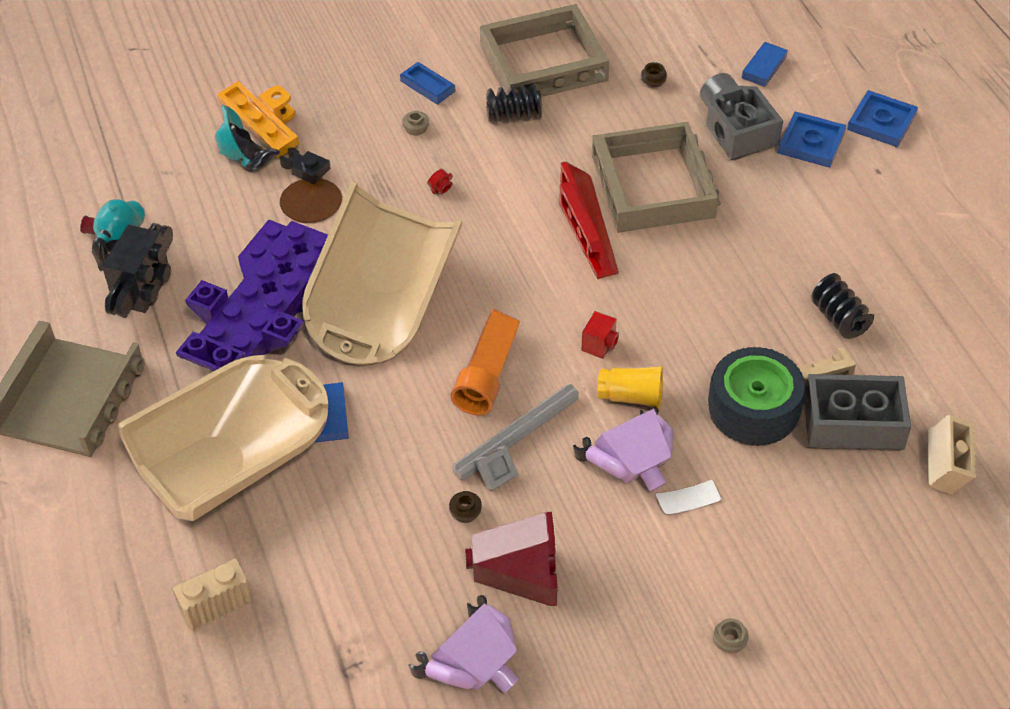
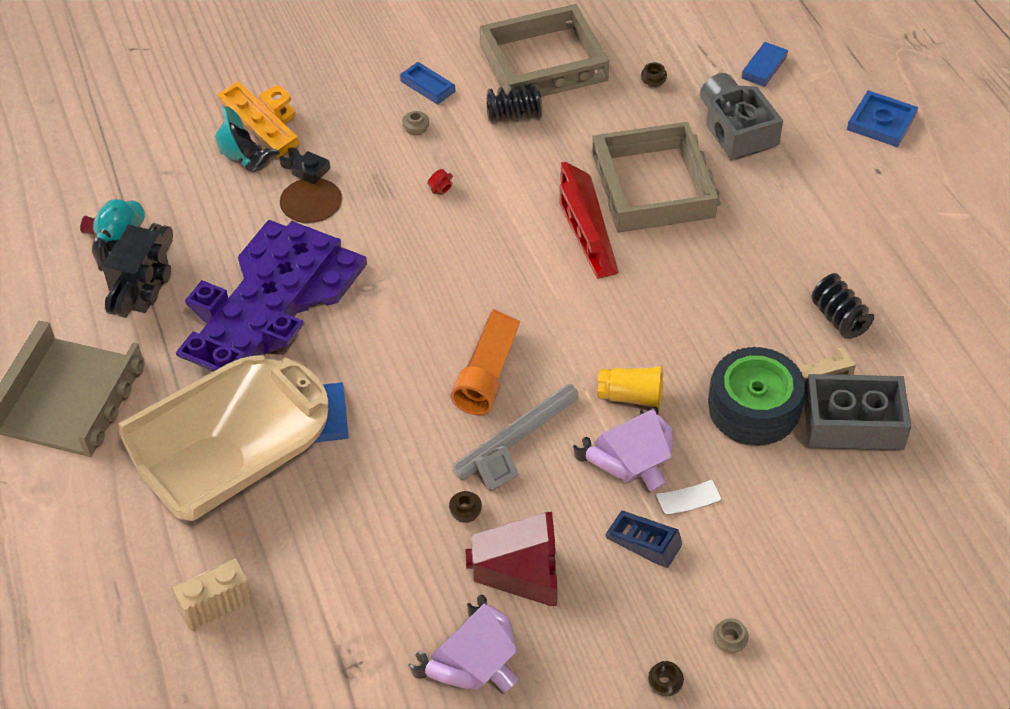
tan windscreen [303,181,462,365] -> none
red plate [581,311,619,359] -> none
blue tile [778,111,847,168] -> none
tan brick [928,415,977,495] -> none
none -> dark blue slope [605,510,682,568]
none -> dark brown plate [648,661,684,696]

